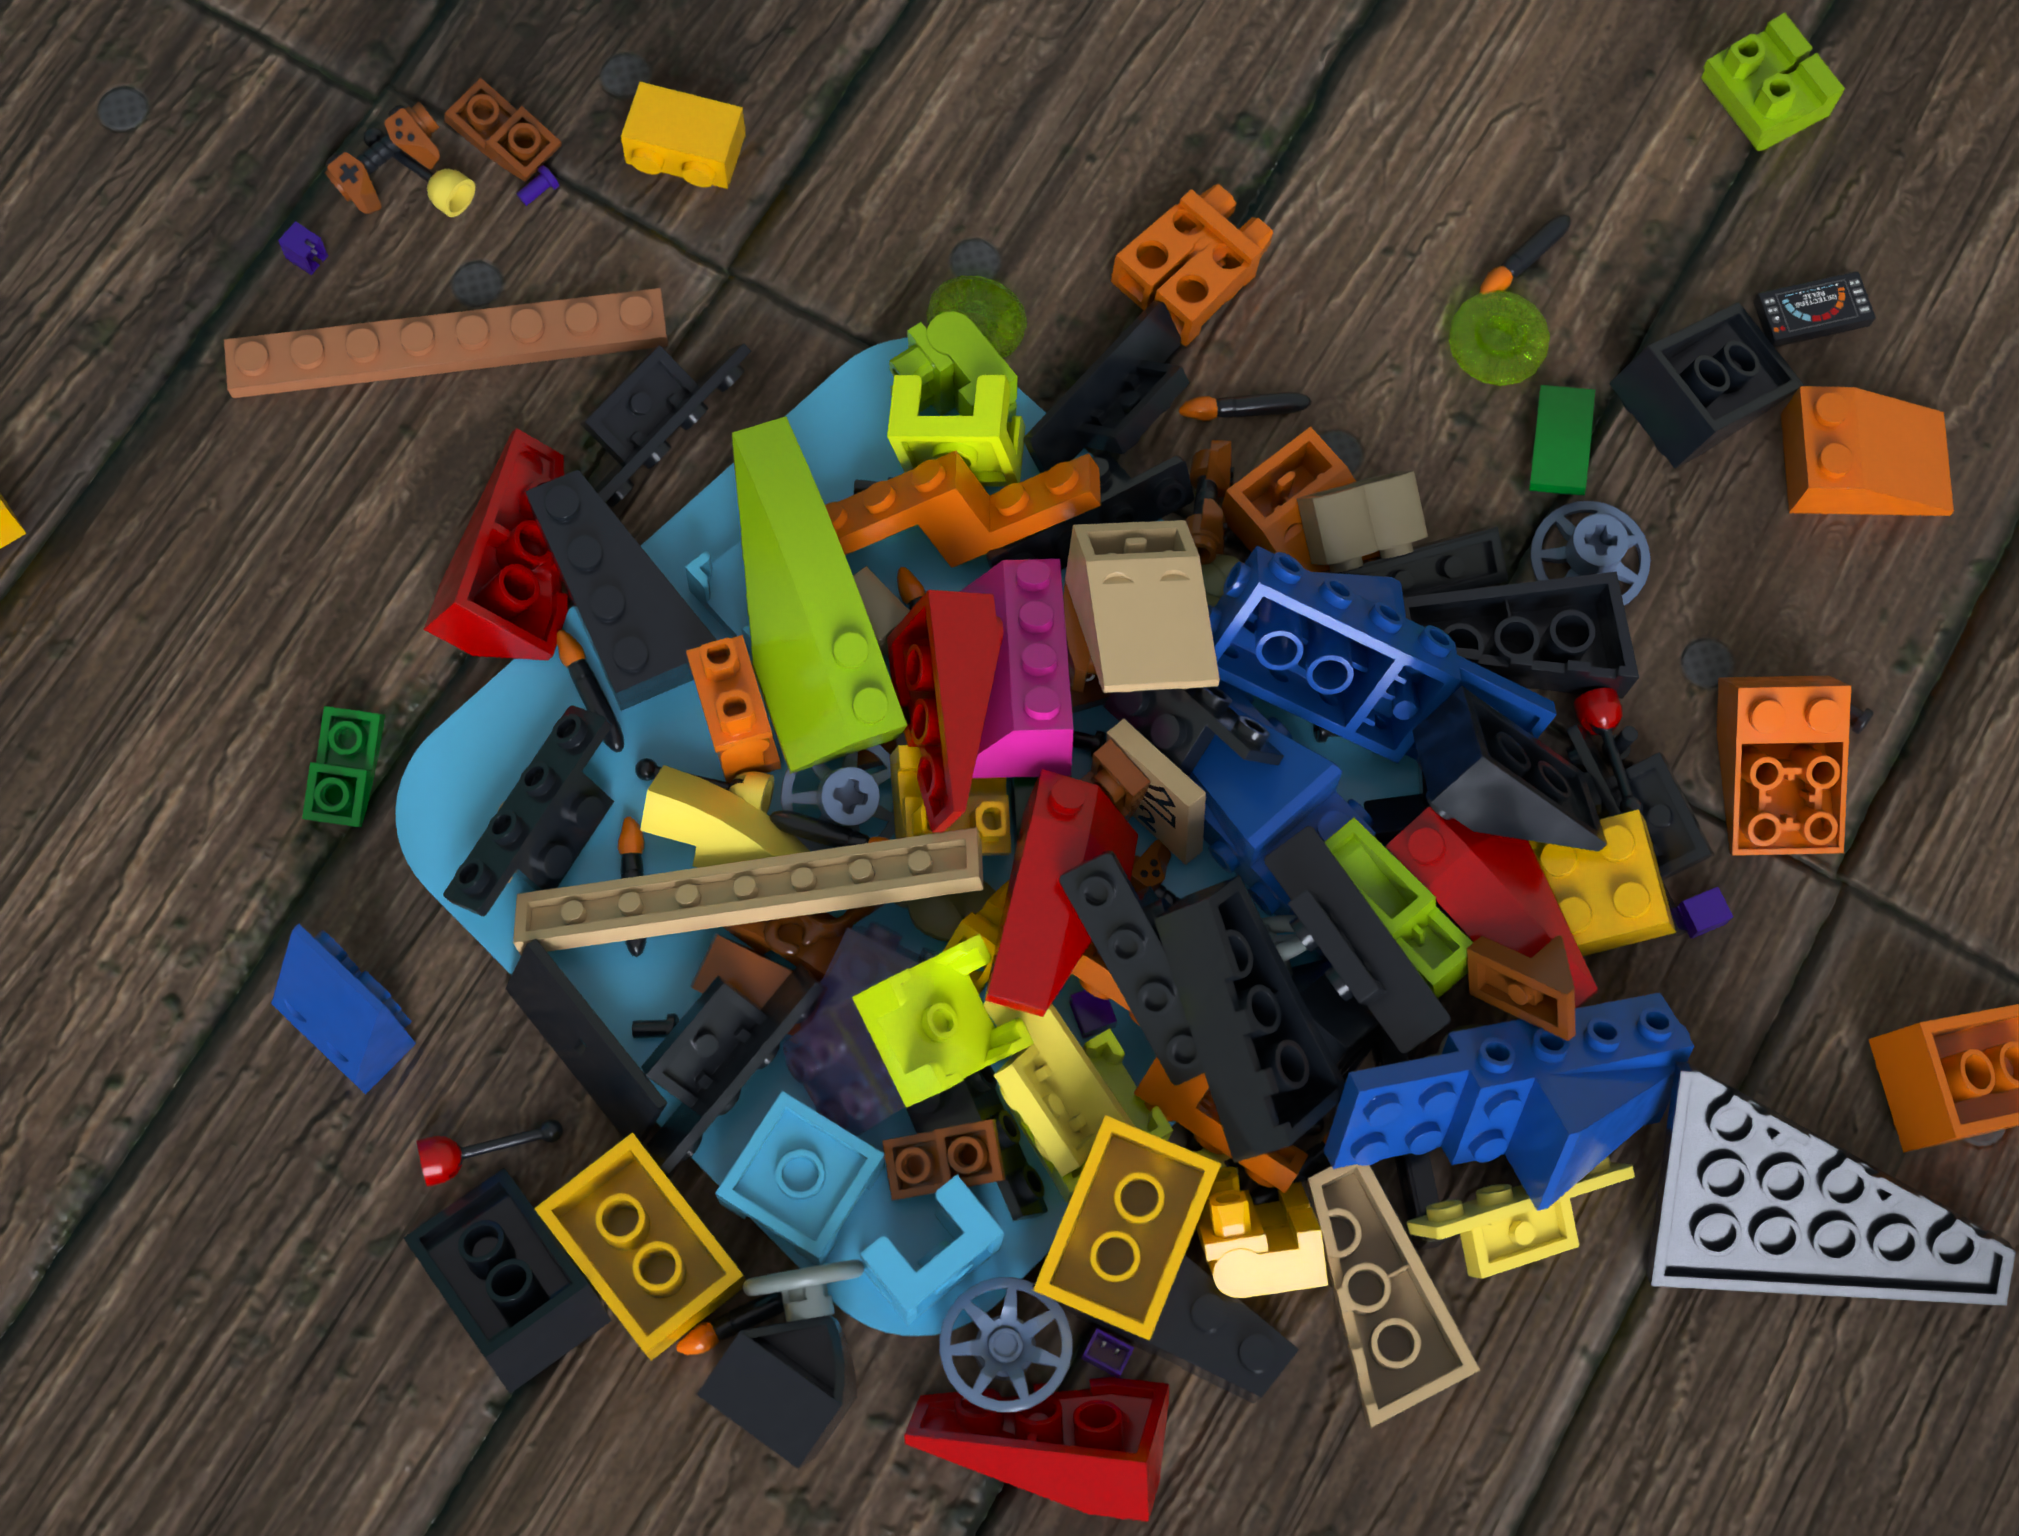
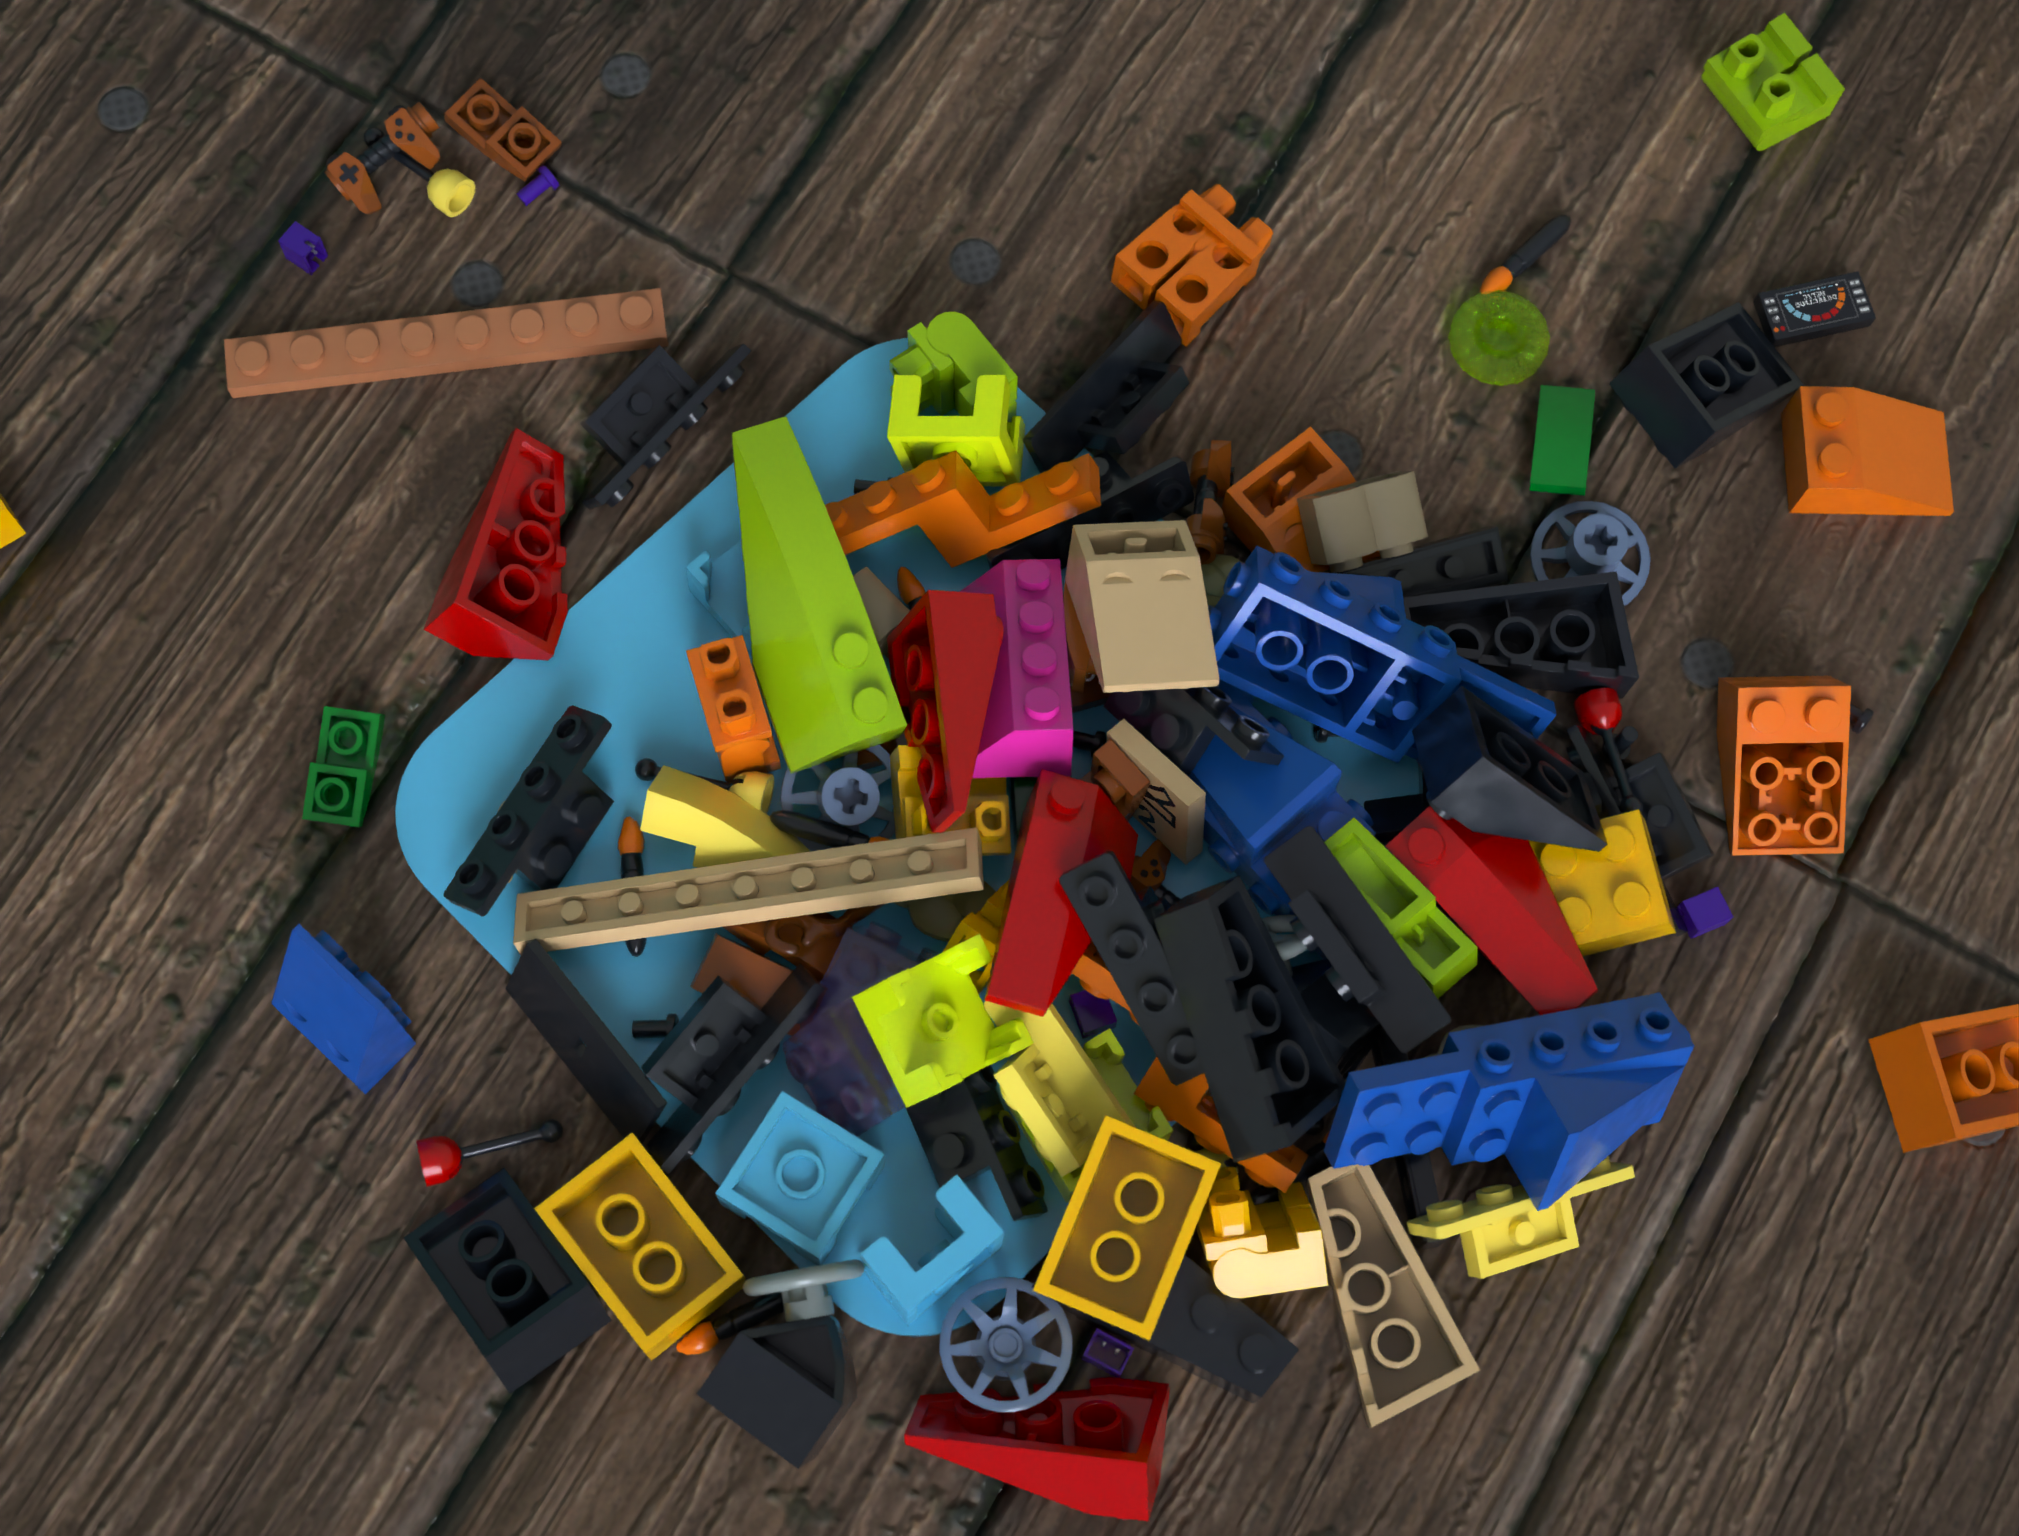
black wedge [525,470,717,711] -> none
black piece [557,630,624,753] -> none
yellow brick [621,82,746,189] -> none
dark orange slope [882,1119,1005,1201] -> none
clear neon green wheel [926,276,1027,358] -> none
black piece [1179,392,1312,421] -> none
dark orange slope [1467,935,1576,1041] -> none
wing [1646,1062,2016,1306] -> none

